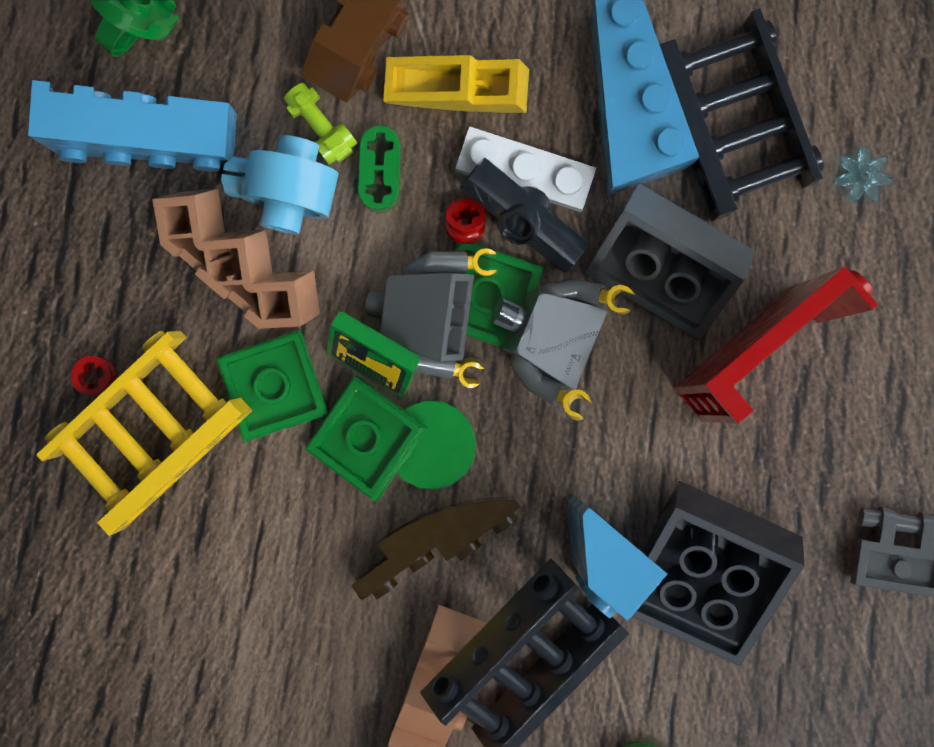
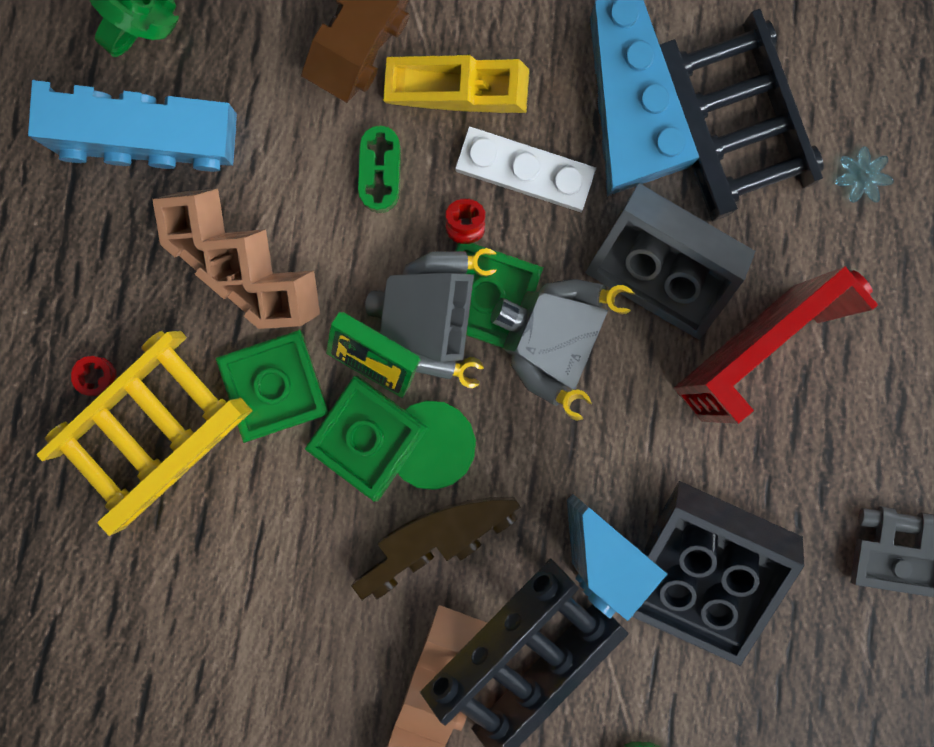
medium azure piece [221,135,339,235] -> none
lime bar [284,83,358,165] -> none
black piece [460,157,589,273] -> none

